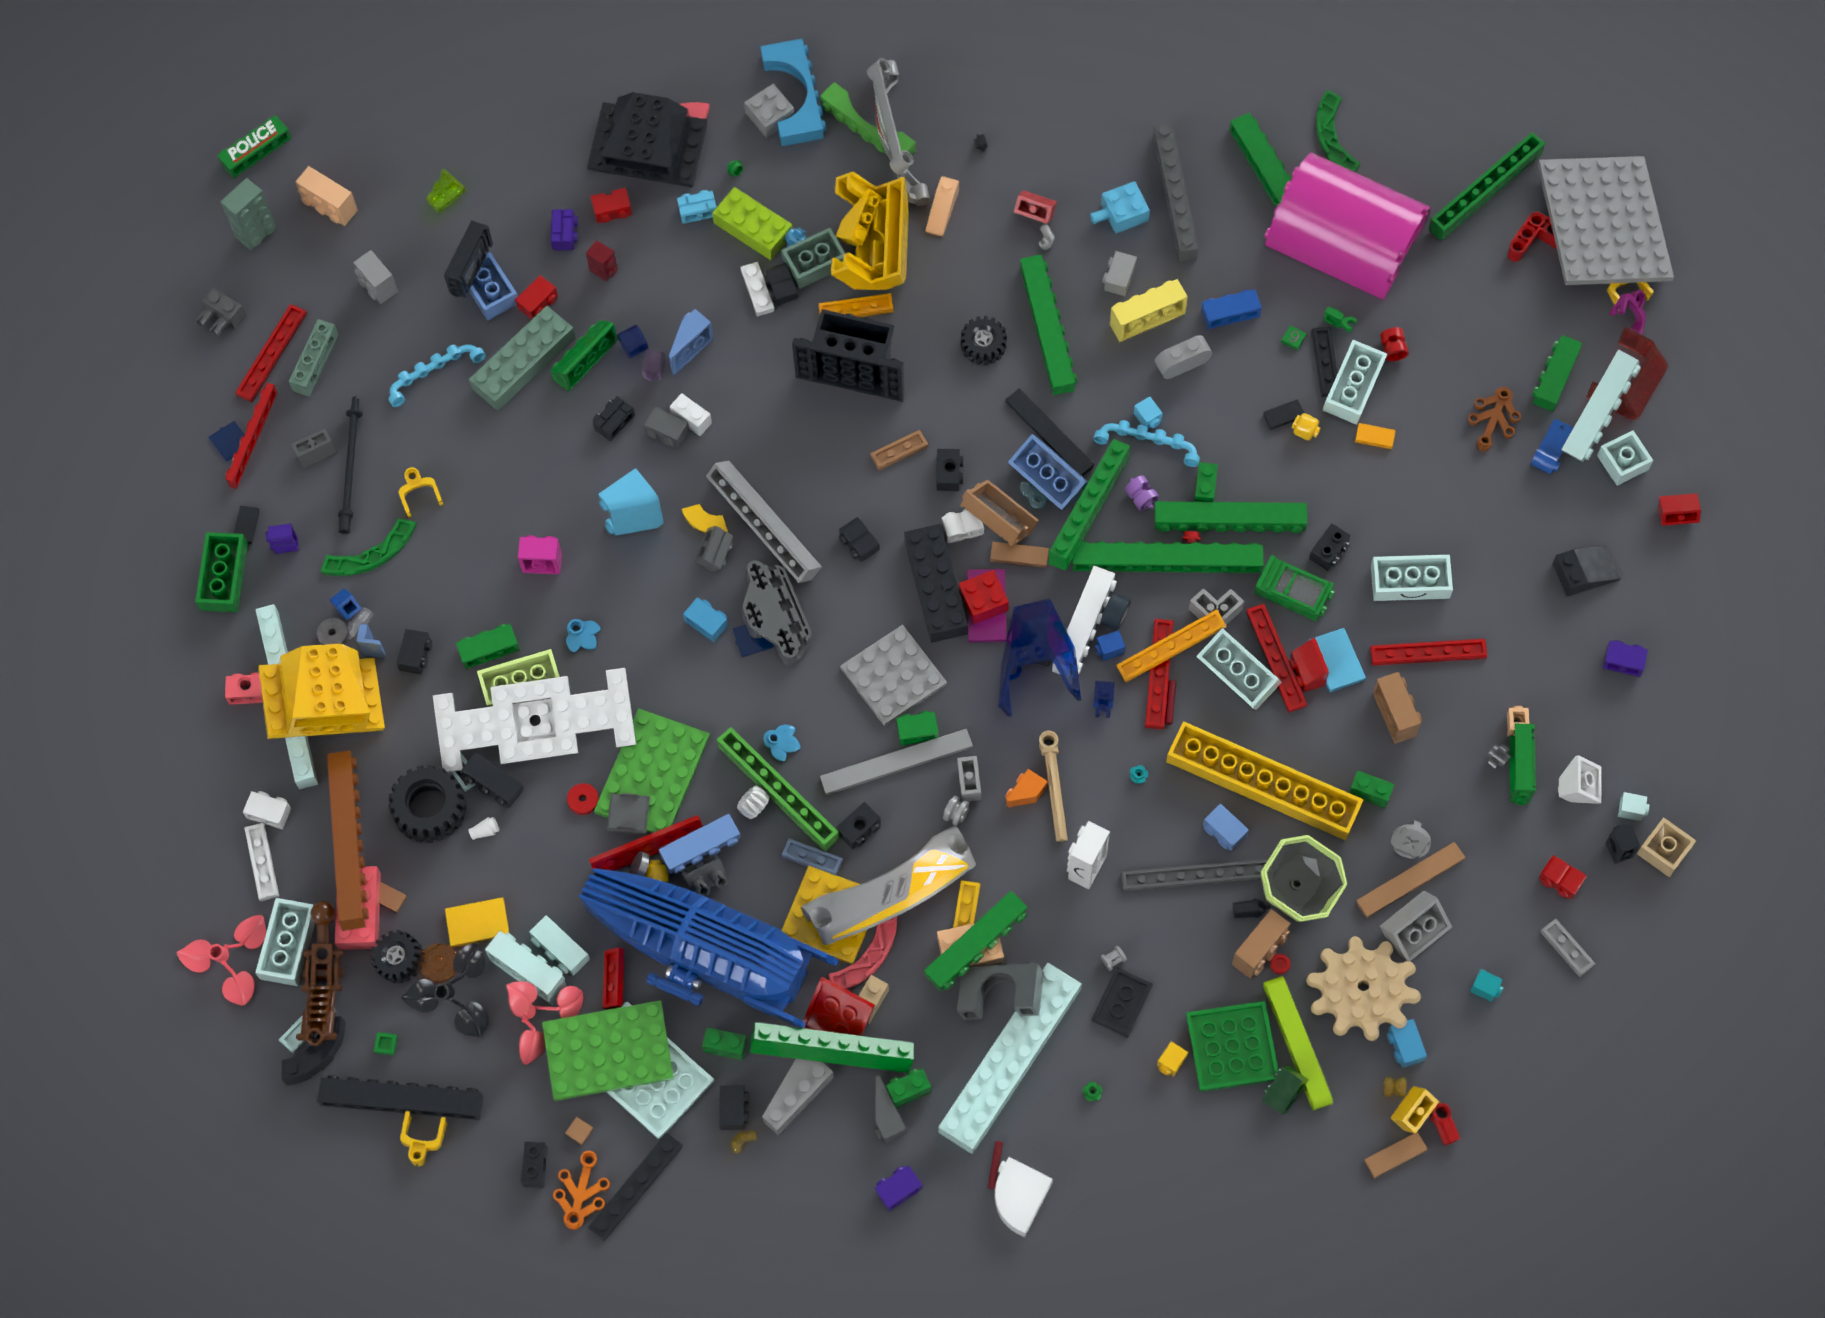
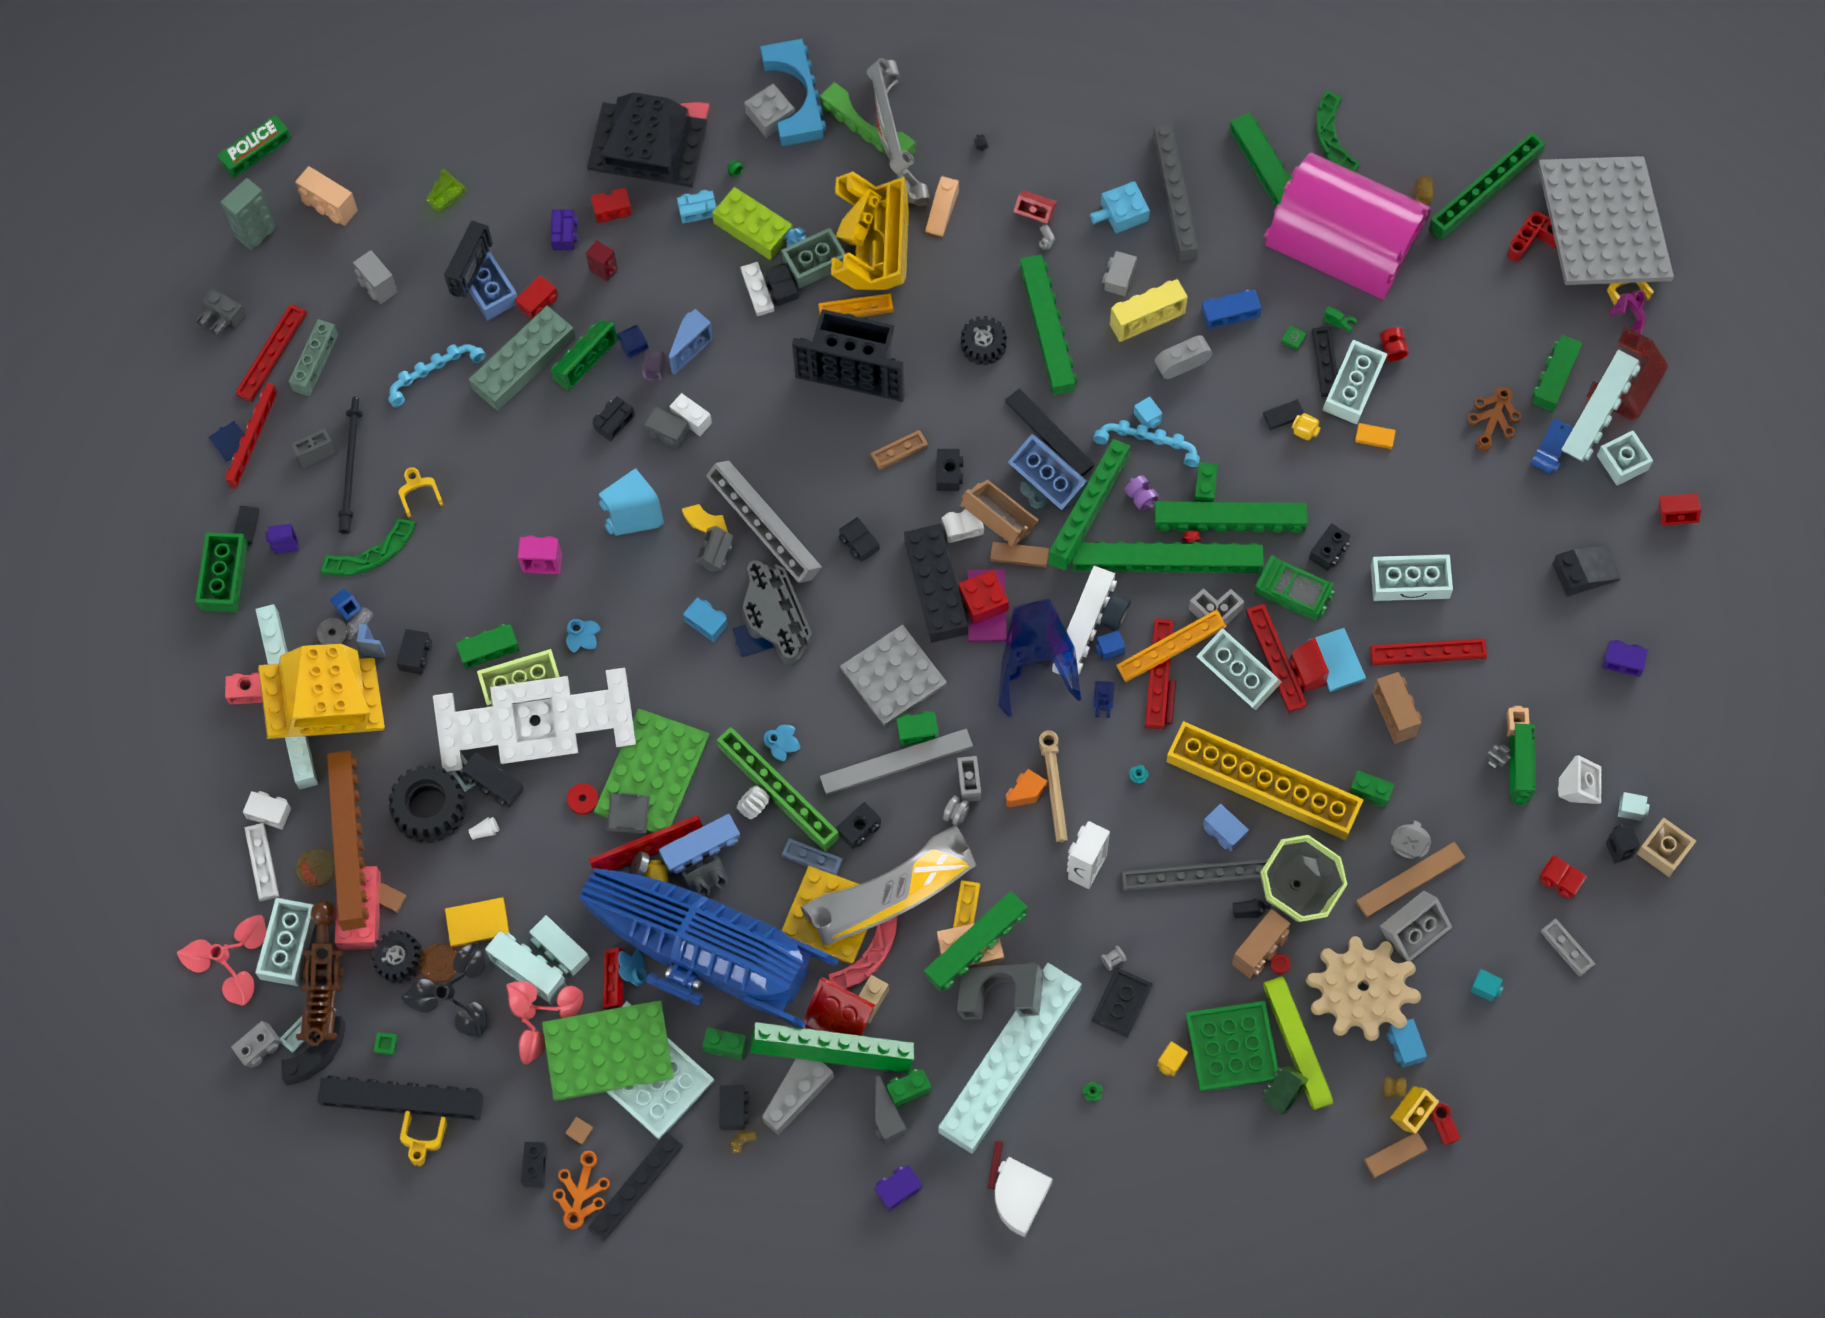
none -> light grey brick [231,1021,282,1068]
none -> clear yellow tile [296,848,335,888]
none -> dark azure plate [618,950,647,986]
none -> clear yellow brick [1415,176,1435,204]

